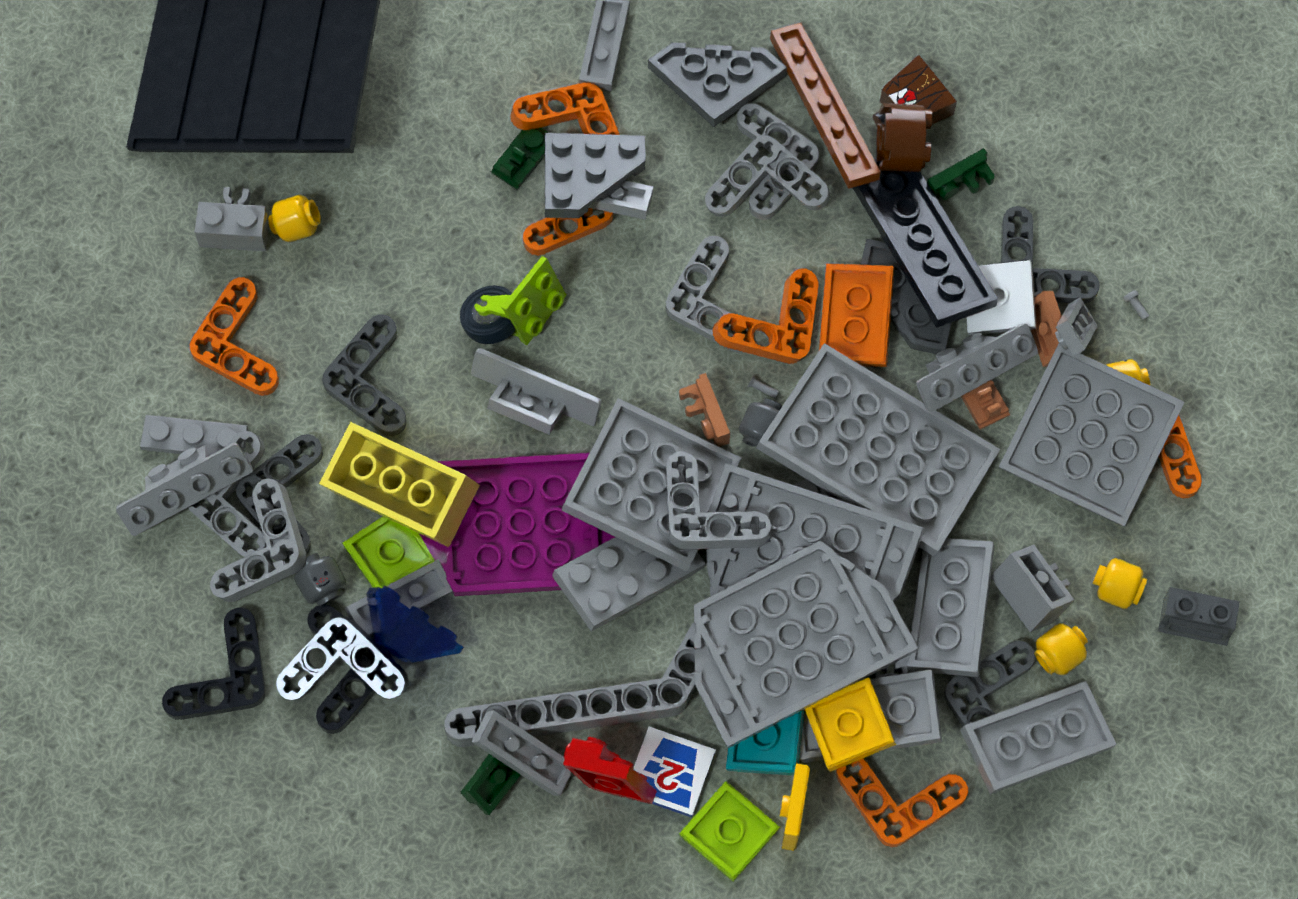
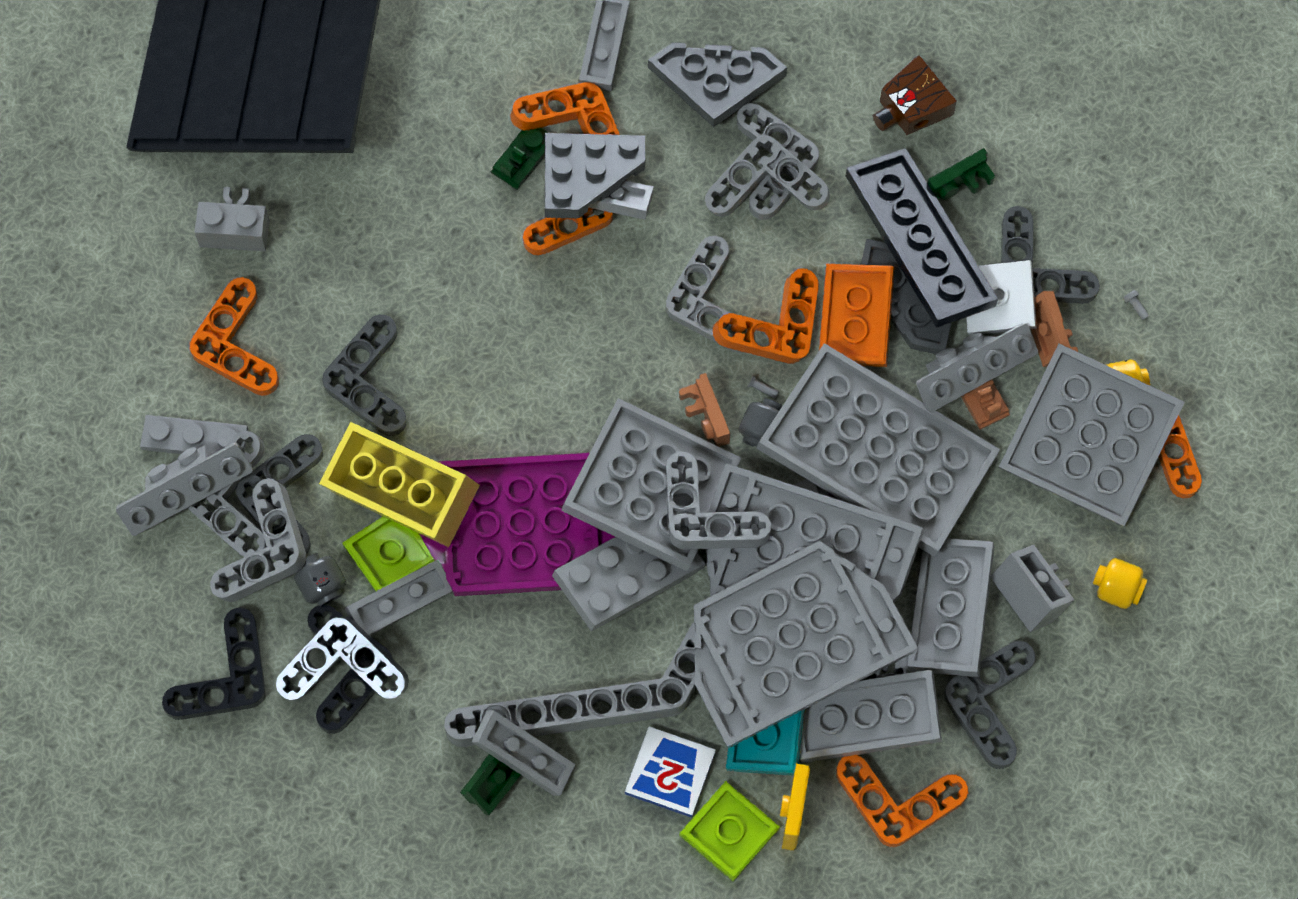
yellow head [268,194,321,242] -> none
clear blue slope [366,585,464,663] -> none
lime plate [460,256,567,345] -> none
light grey bracket [471,348,602,435] -> none
red plate [563,737,657,804] -> none
plate [770,22,880,189] -> none
yellow plate [805,677,896,772] -> none
reddish brown brick [876,103,932,172] -> none
light grey plate [960,681,1117,795] -> none
yellow head [1034,623,1088,675] -> none
light grey plate [1055,297,1098,356] -> none
dark grey window [1158,587,1240,646] -> none

